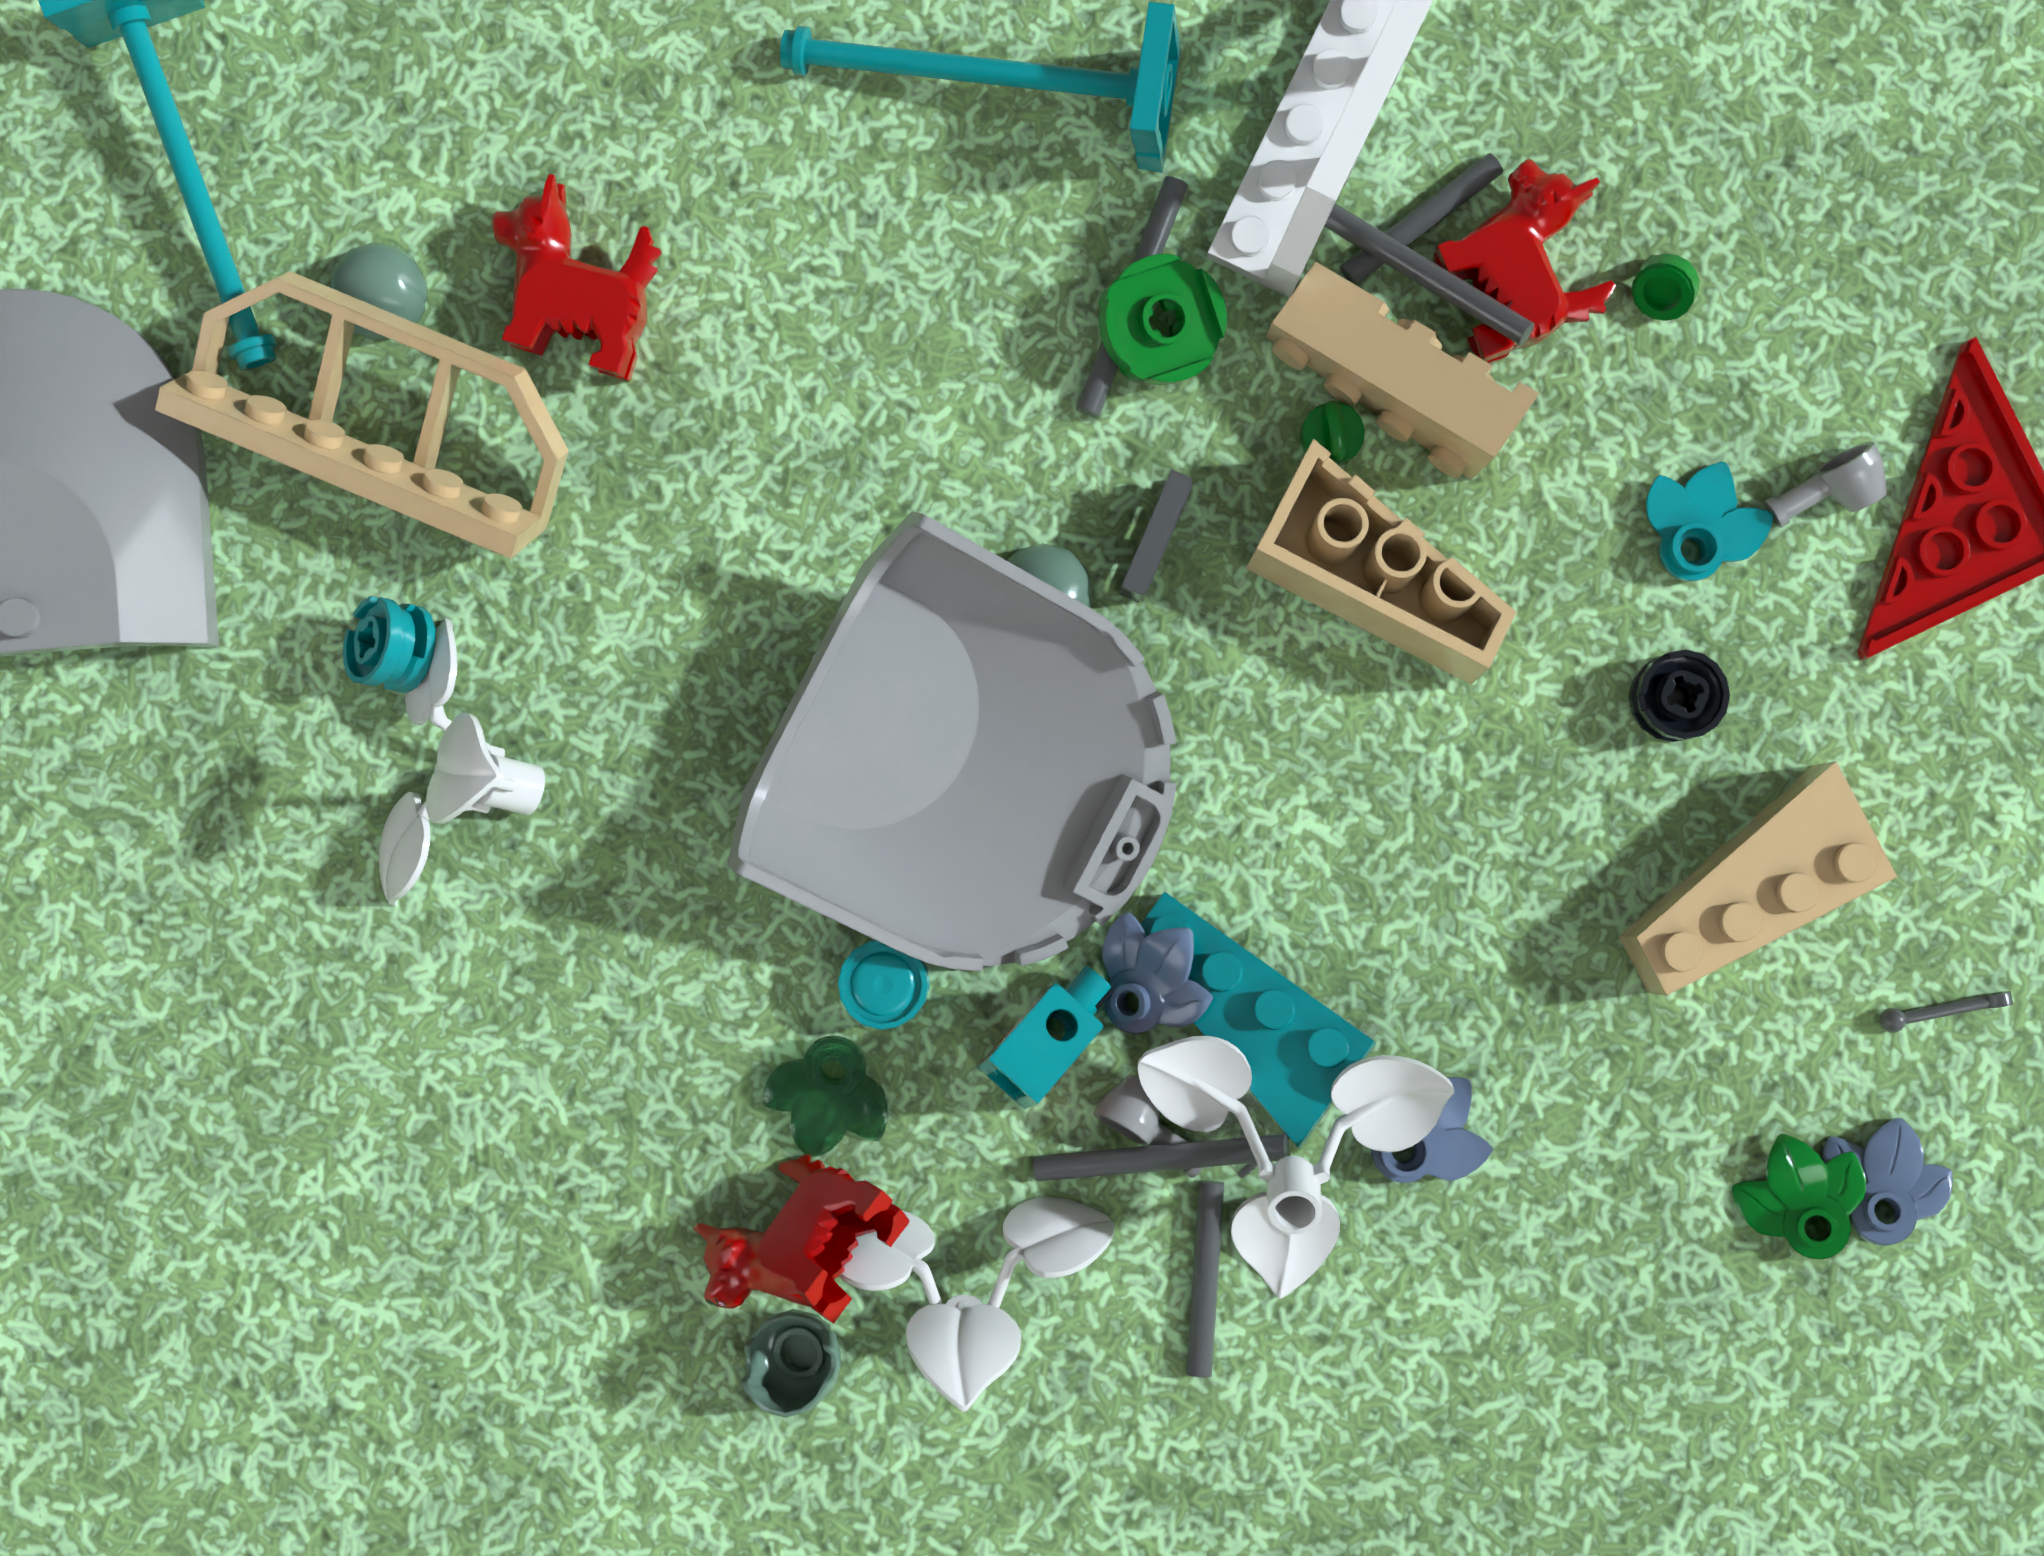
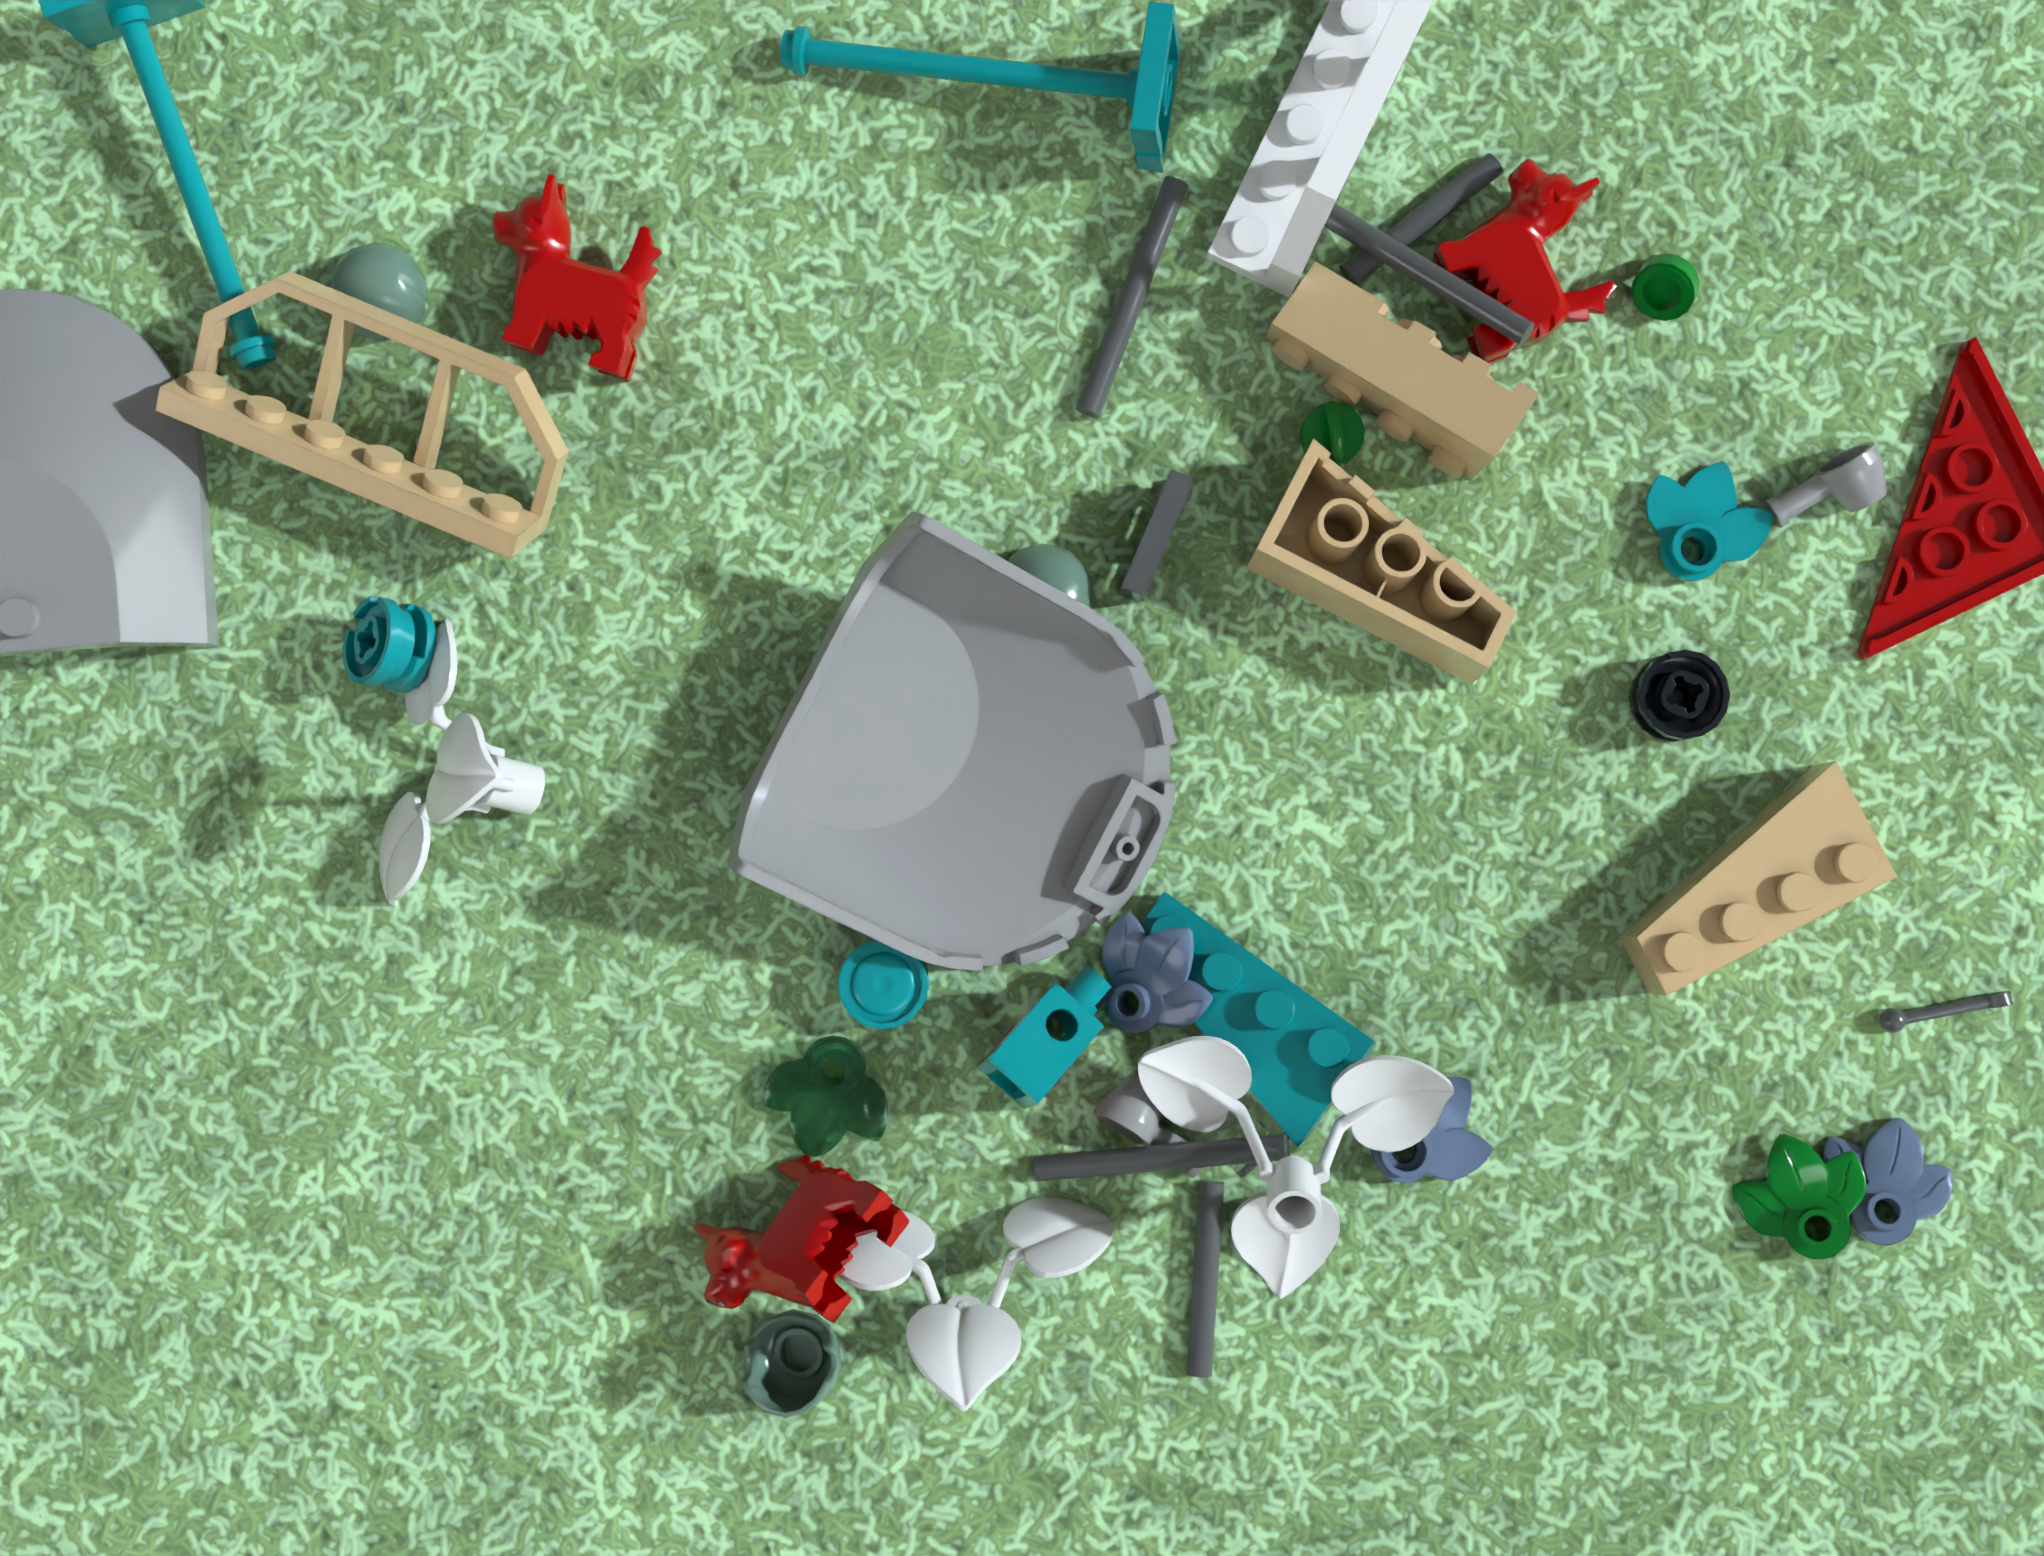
green plate [1099,254,1227,385] -> none

